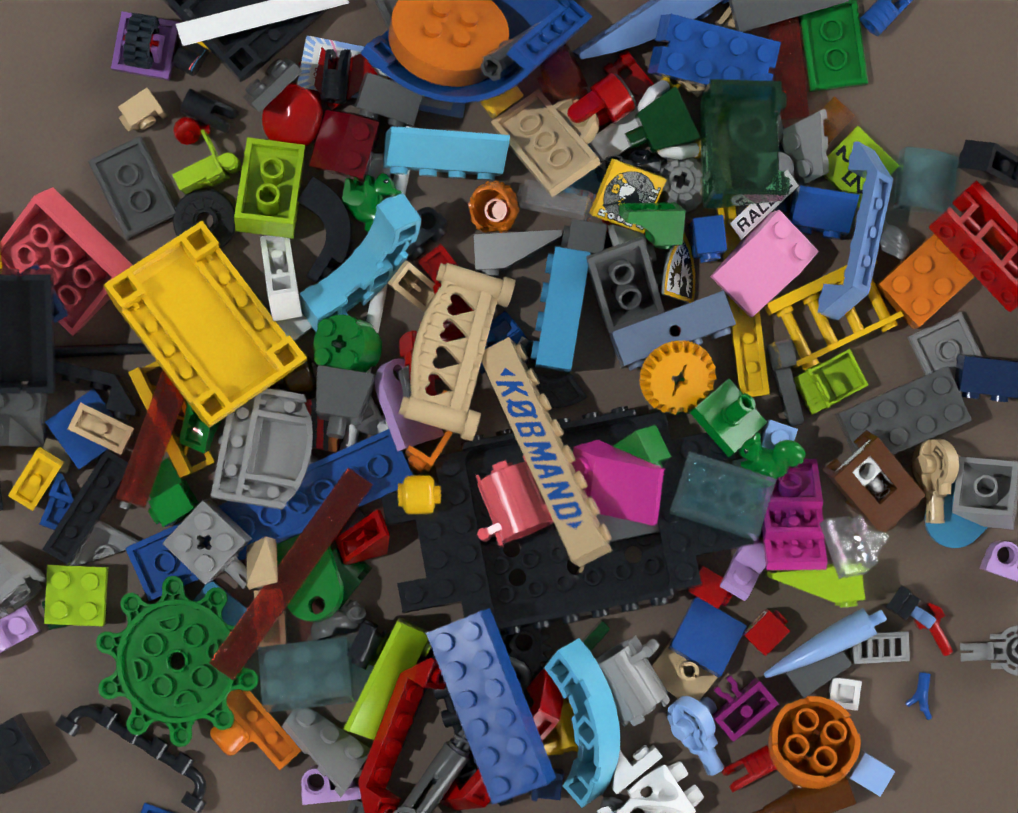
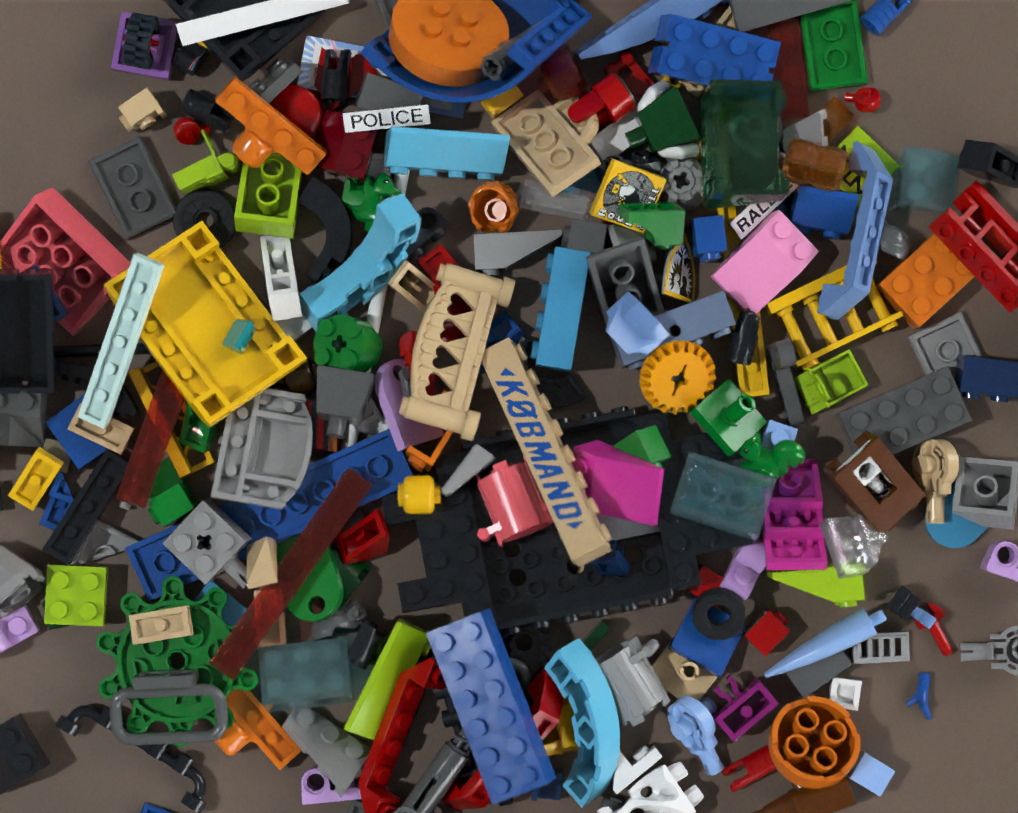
none -> light aqua plate [77,253,165,429]
none -> dark grey bar [109,669,228,746]
none -> tan plate [129,606,194,645]
none -> orange plate [215,76,327,176]
none -> teal slope [223,319,256,355]
none -> white sticker [342,104,431,133]
none -> light grey slope [441,444,495,497]
none -> dark blue tile [591,540,630,576]
none -> medium blue slope [606,291,669,356]
none -> black tyre [692,588,745,640]
none -> black hinge [725,308,760,365]
none -> clear orange brick [781,139,848,191]
none -> red piece [844,87,881,113]

